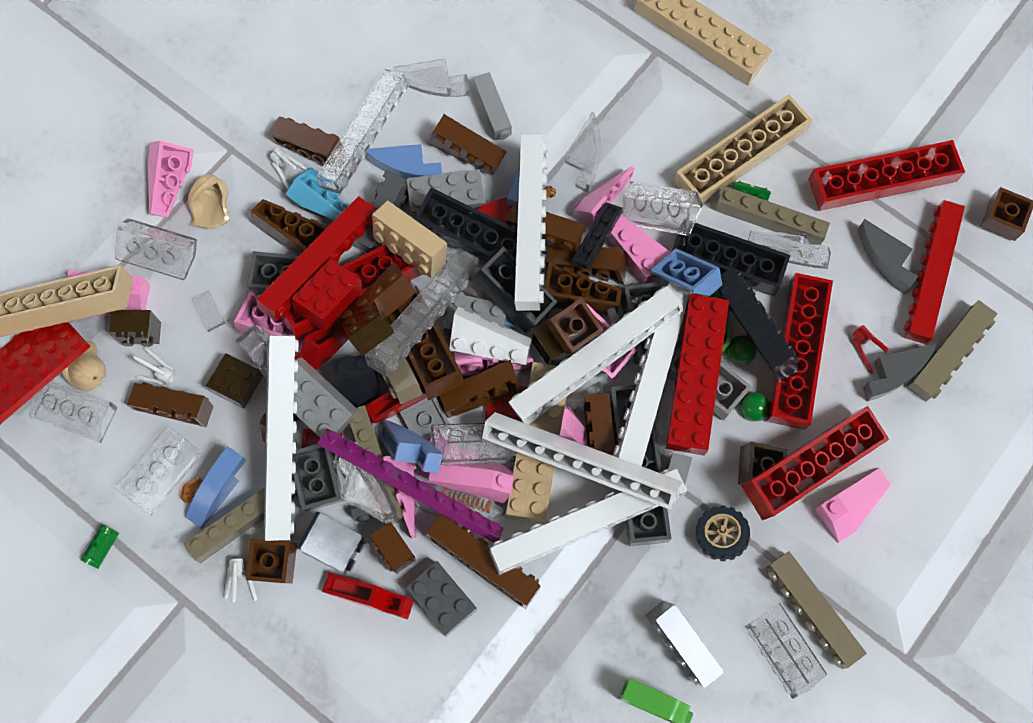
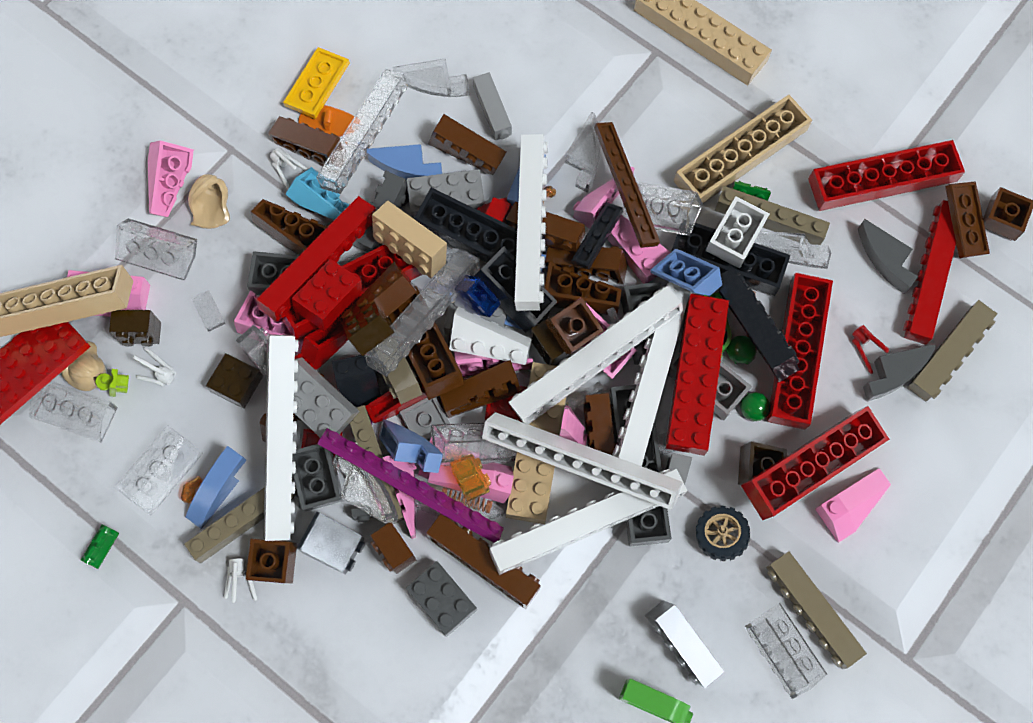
reddish brown wedge [127,382,213,428] -> none
red slope [322,573,414,620] -> none
none -> lime hips [96,369,129,397]
none -> yellow plate [283,47,350,119]
none -> orange shield [299,105,363,137]
none -> clear yellow brick [450,453,491,502]
none -> clear blue brick [454,275,501,317]
none -> red brick [485,197,511,223]
none -> reddish brown plate [594,122,660,248]
none -> white brick [706,196,770,268]
none -> reddish brown tile [945,181,990,259]

